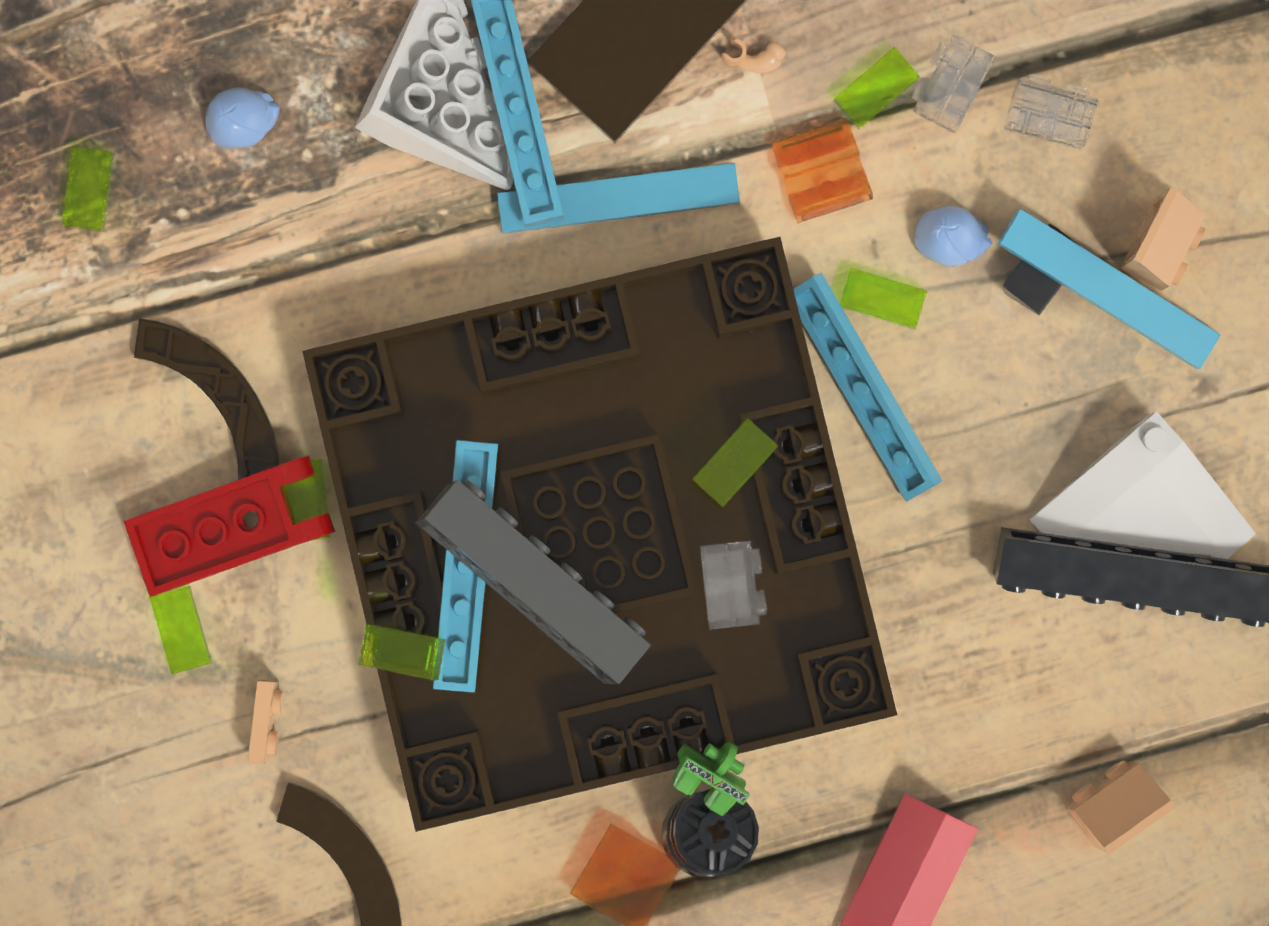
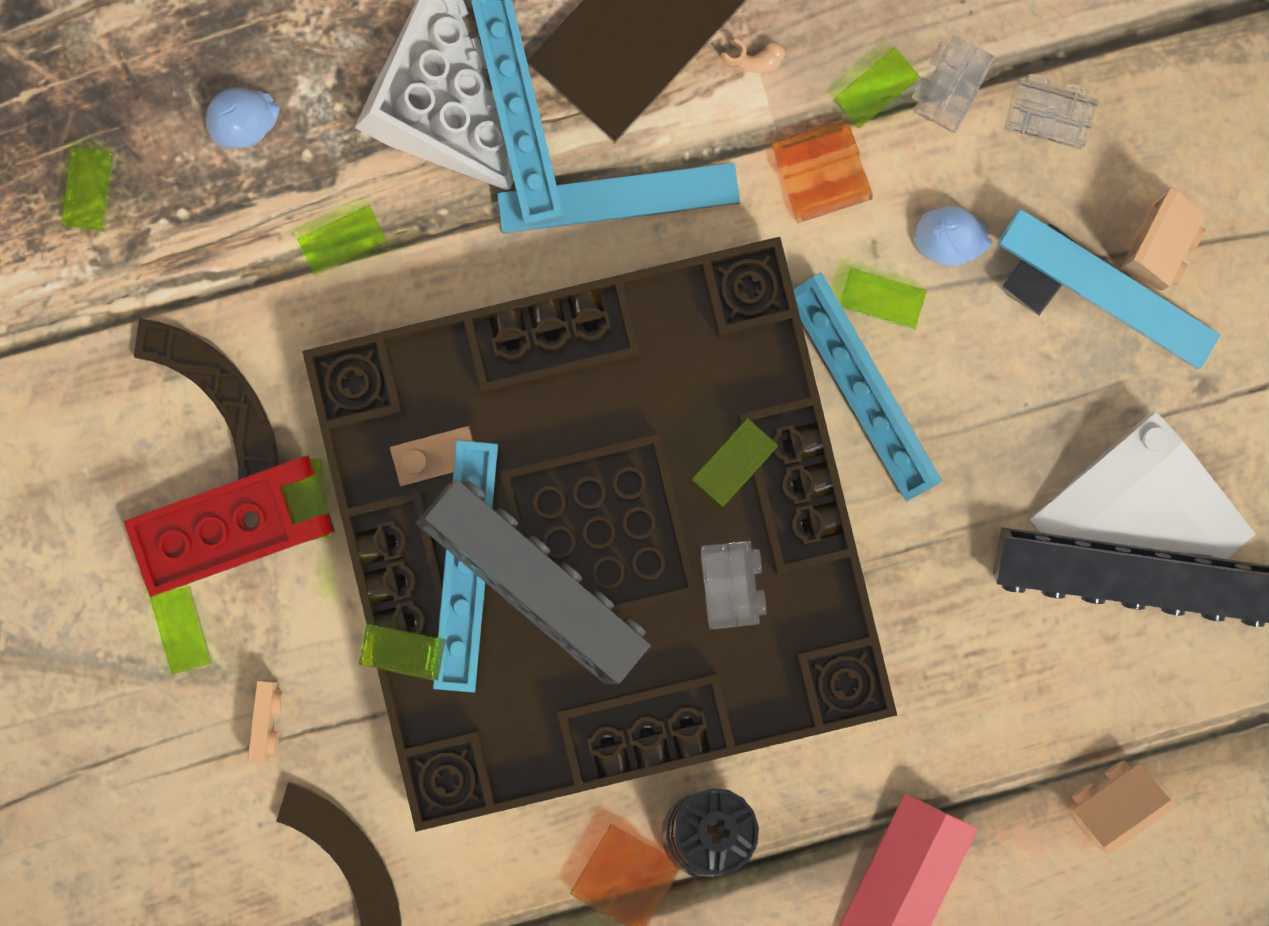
bright green hips [672,742,750,816] -> none
none -> clear neon green tile [297,205,387,276]
none -> light nougat plate [390,426,474,486]

